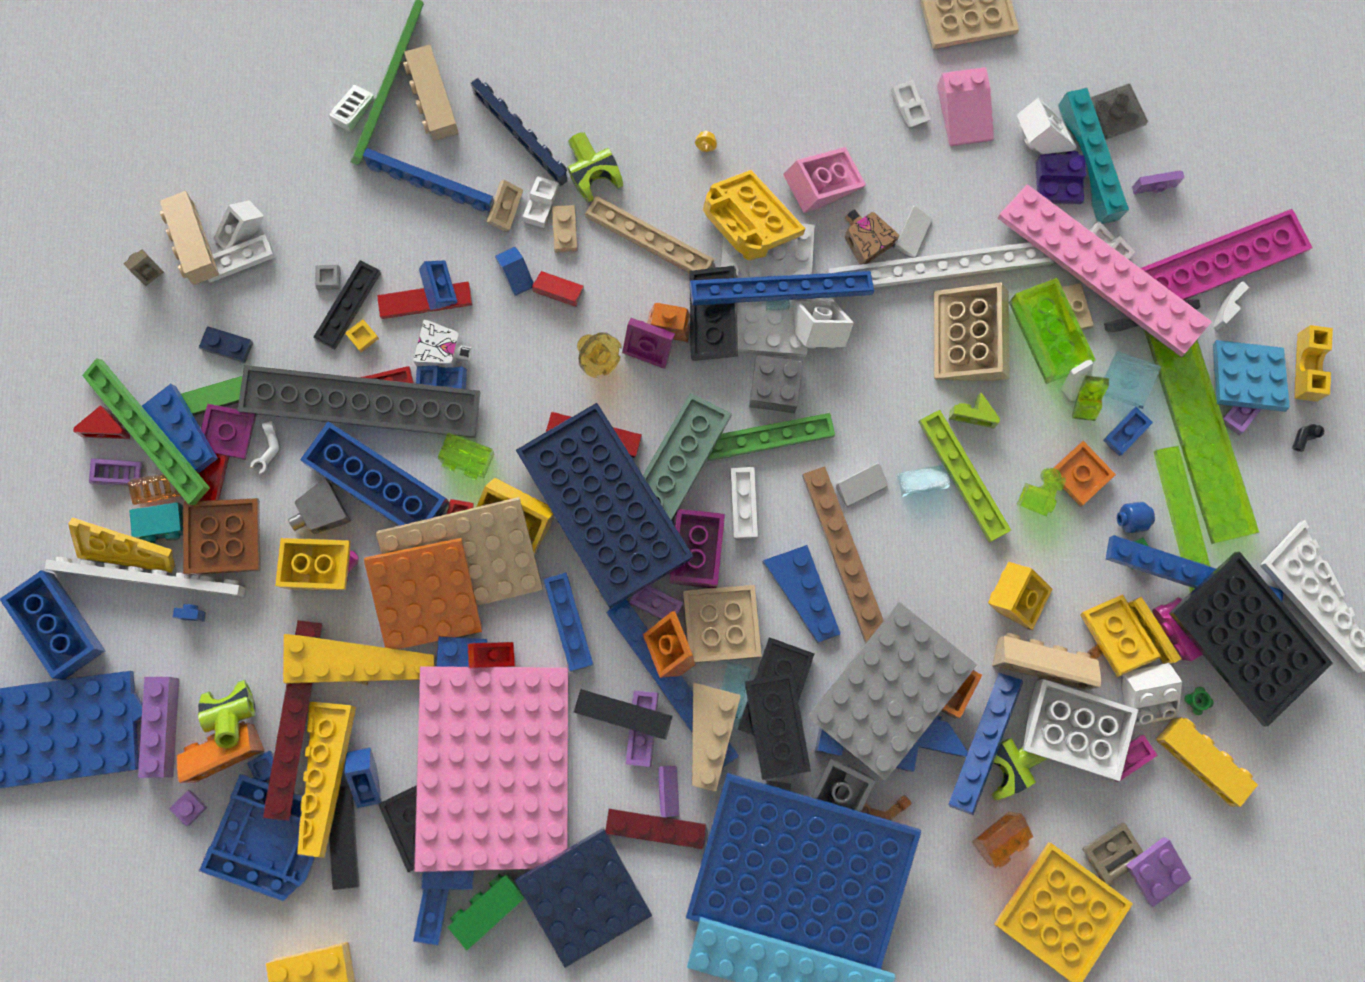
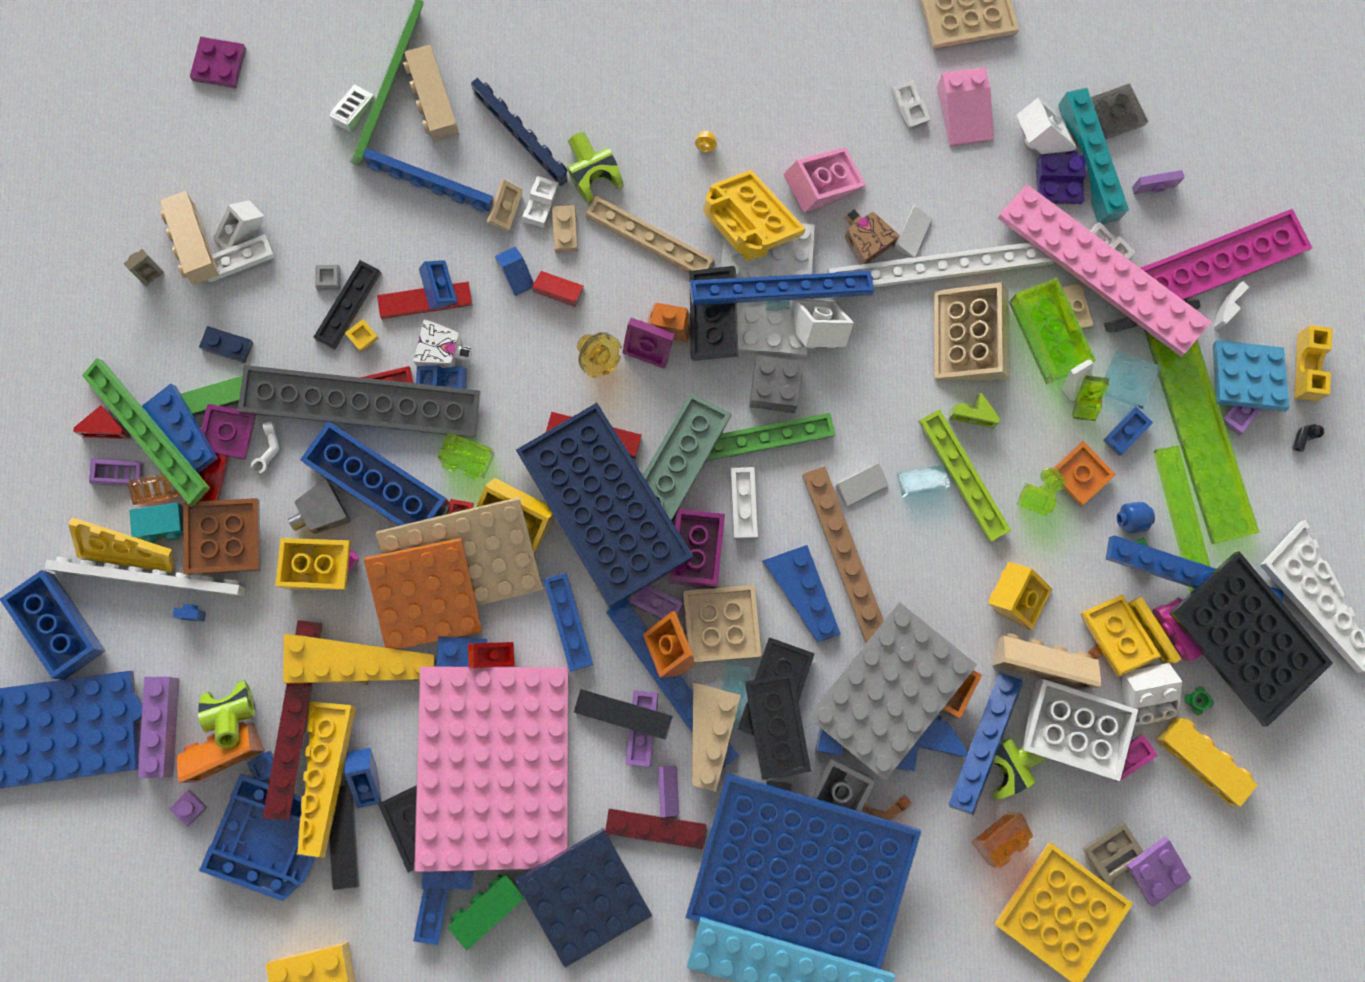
none -> magenta plate [189,36,246,88]

